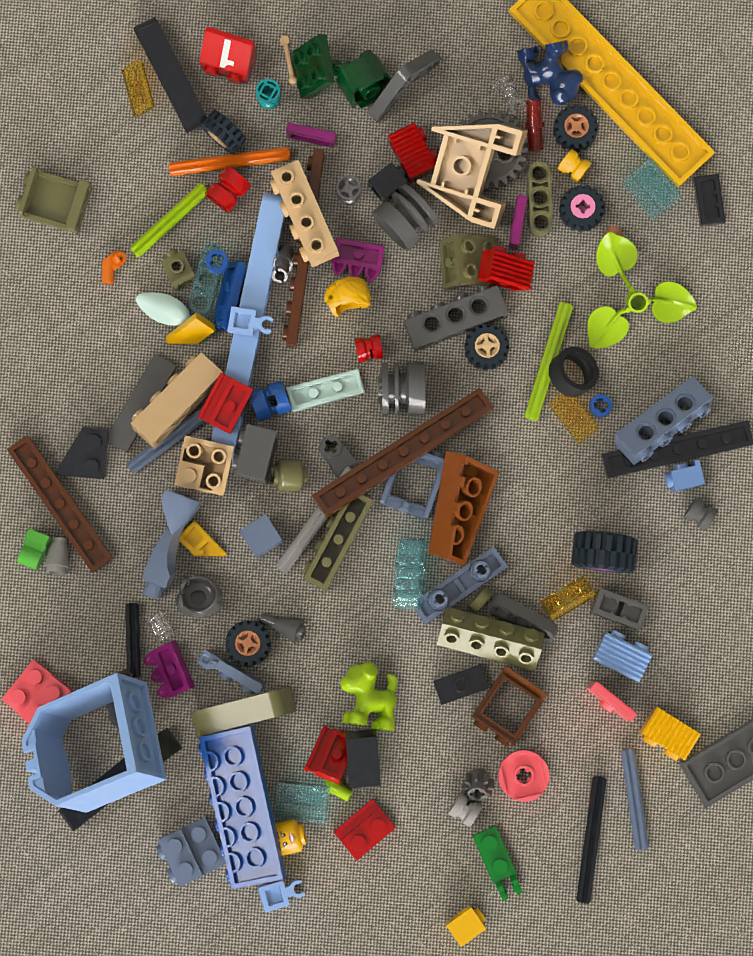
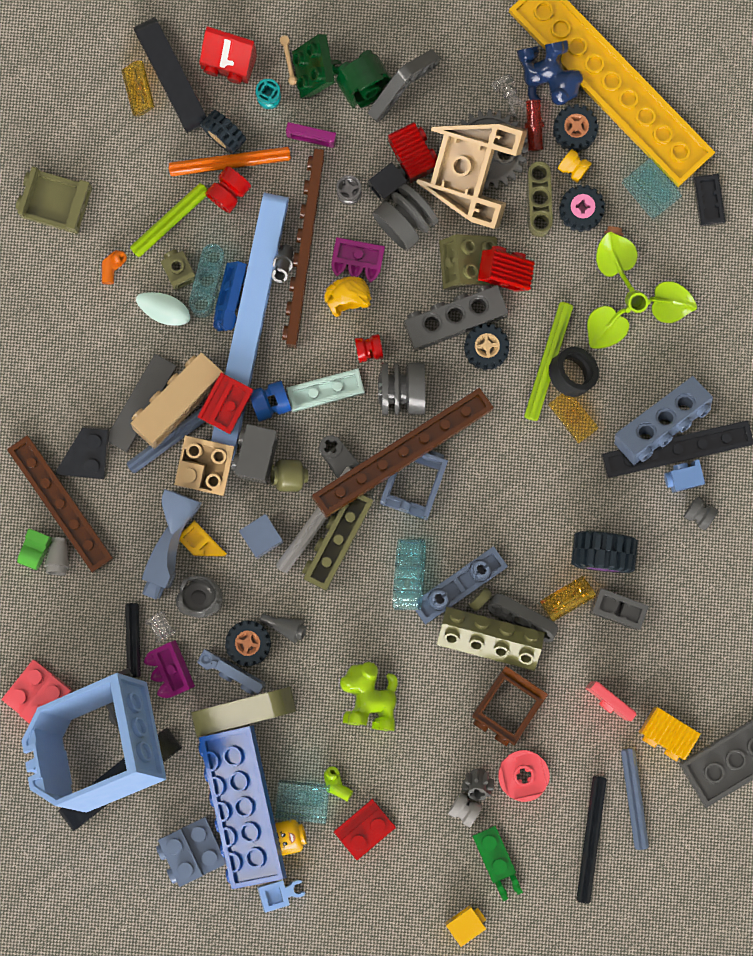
yellow tile [166,312,215,344] -> none
blue bush [206,250,229,274] -> none
light blue plate [227,306,273,336] -> none
tan brick [269,160,340,267] -> none
red plate [304,724,348,785] -> none
black panel [346,729,381,788] -> none
dark orange wedge [428,451,500,566] -> none
black plate [433,664,489,705] -> none
magenta tile [508,195,527,250] -> none
blue bush [589,394,612,418] -> none
light blue brick [592,630,653,682] -> none

